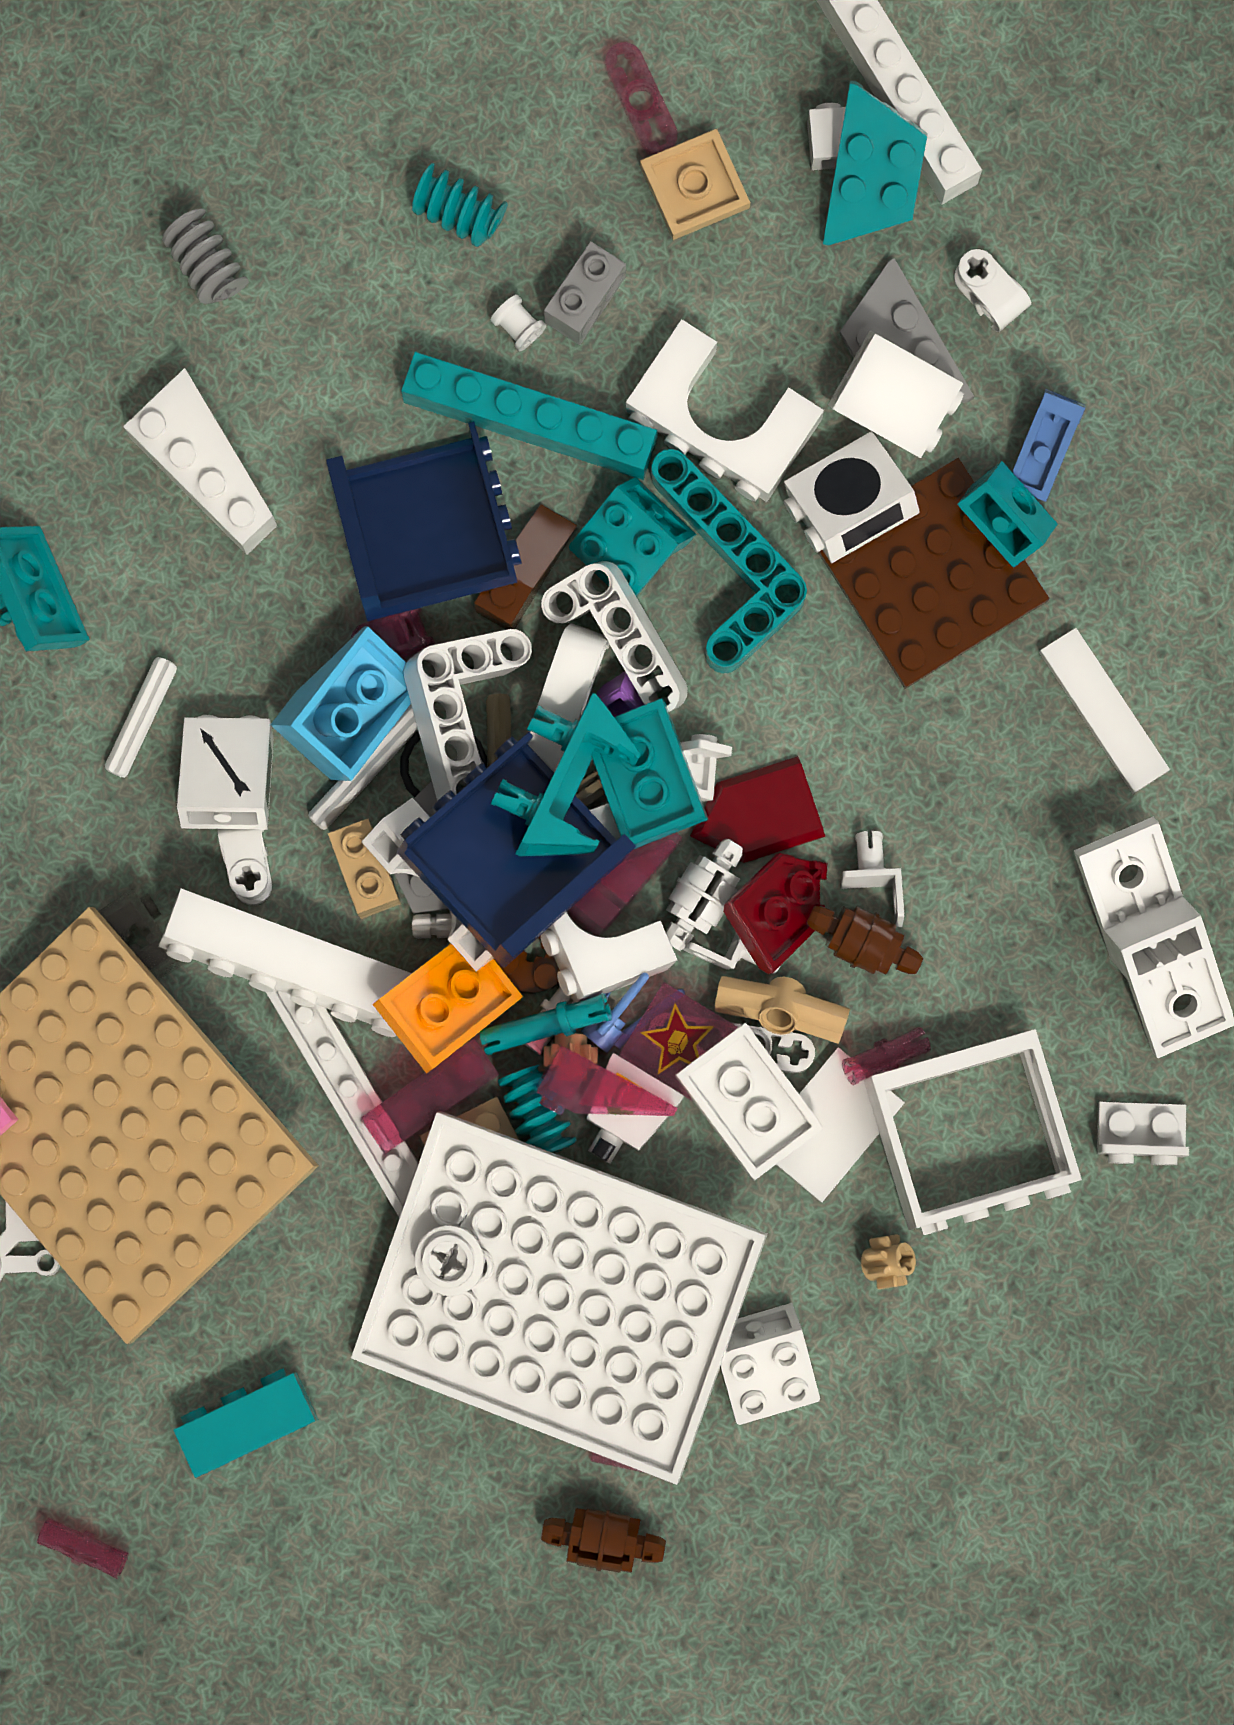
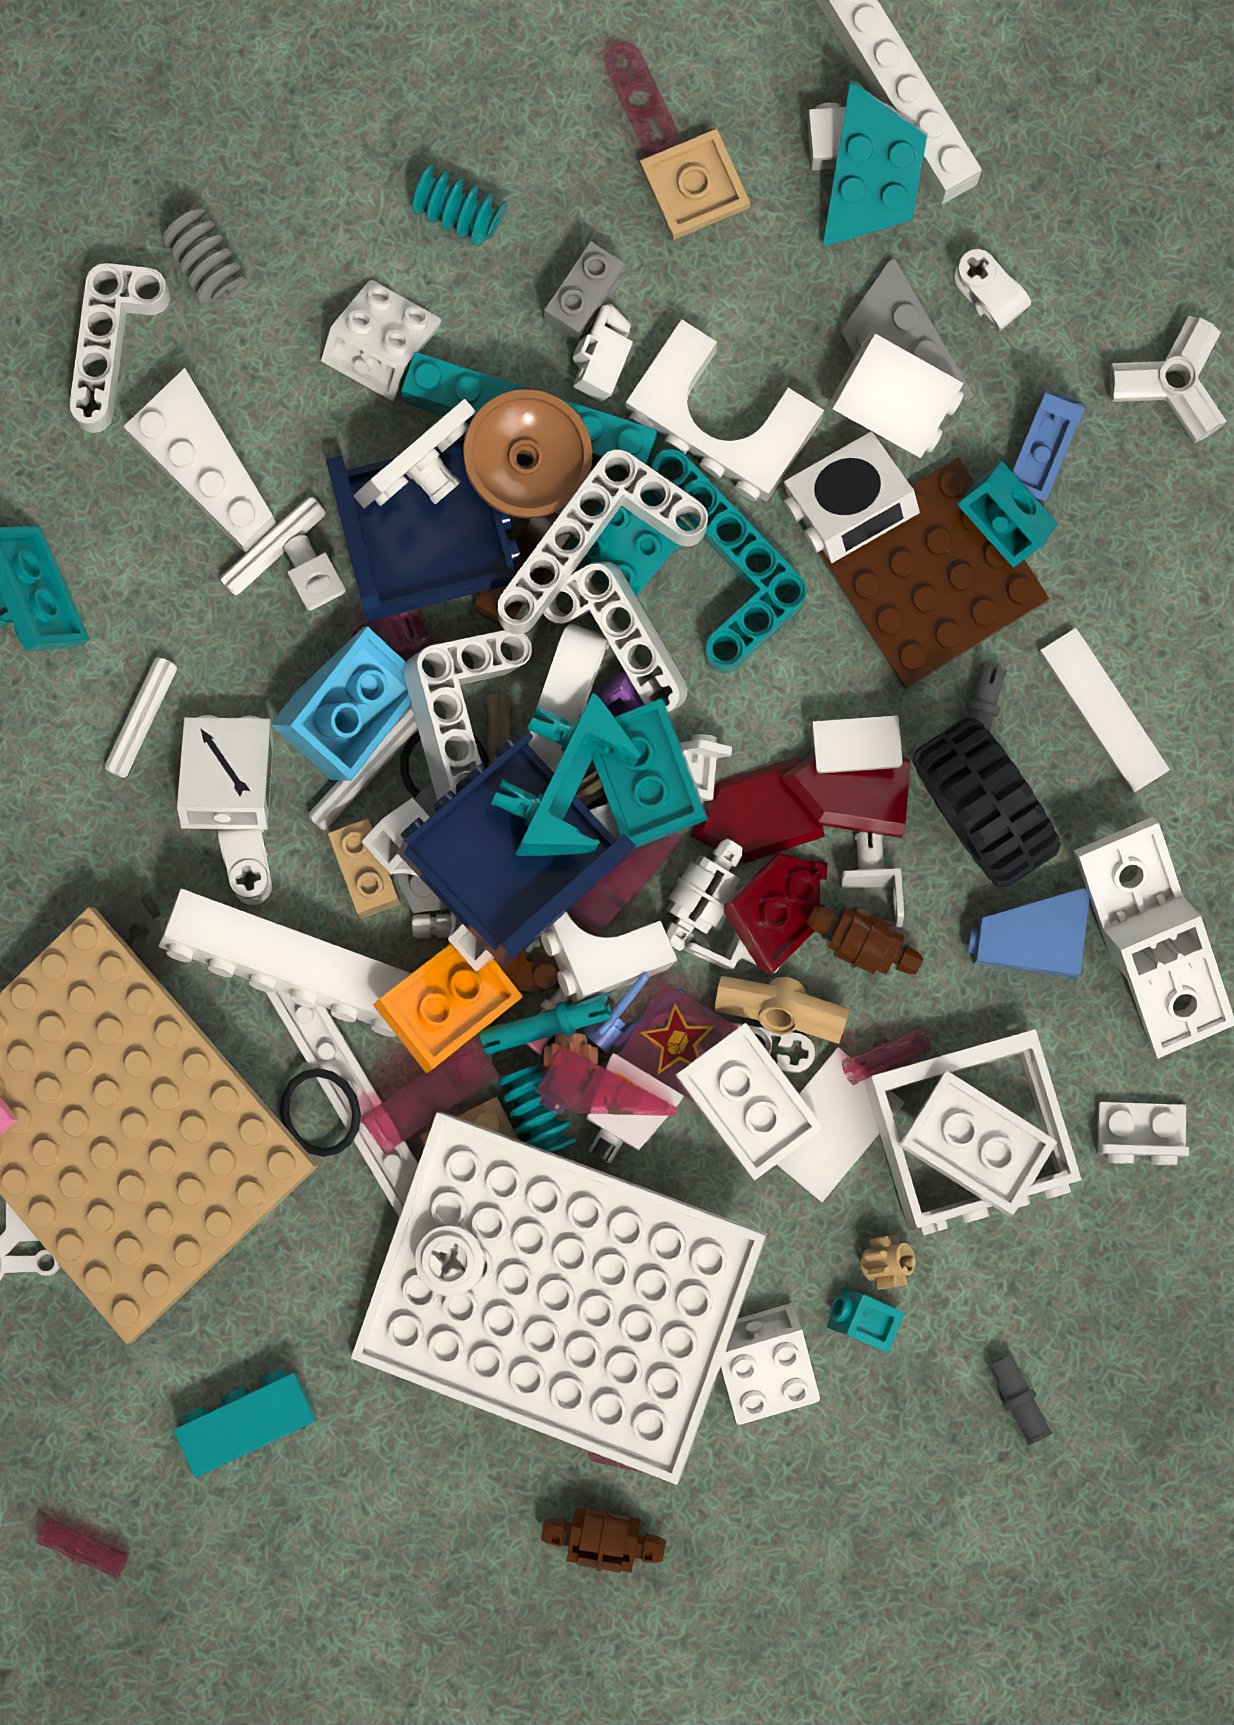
white bush [490,295,547,351] -> none
none -> white beam [70,263,170,433]
none -> white axle [220,496,326,595]
none -> black piece [280,1068,361,1157]
none -> white bracket [284,535,346,610]
none -> white bracket [321,280,441,402]
none -> white plate [353,399,476,509]
none -> medium nougat dish [463,389,592,518]
none -> white beam [498,450,708,634]
none -> white piece [572,304,633,402]
none -> dark red tile [779,753,911,838]
none -> white panel [811,715,902,773]
none -> teal bracket [827,1288,905,1353]
none -> white plate [898,1070,1058,1217]
none -> black tyre [912,717,1061,887]
none -> dark grey pin [965,663,1007,731]
none -> medium blue slope [967,888,1090,978]
none -> dark grey pin [988,1355,1053,1446]
none -> white piece [1109,316,1227,444]

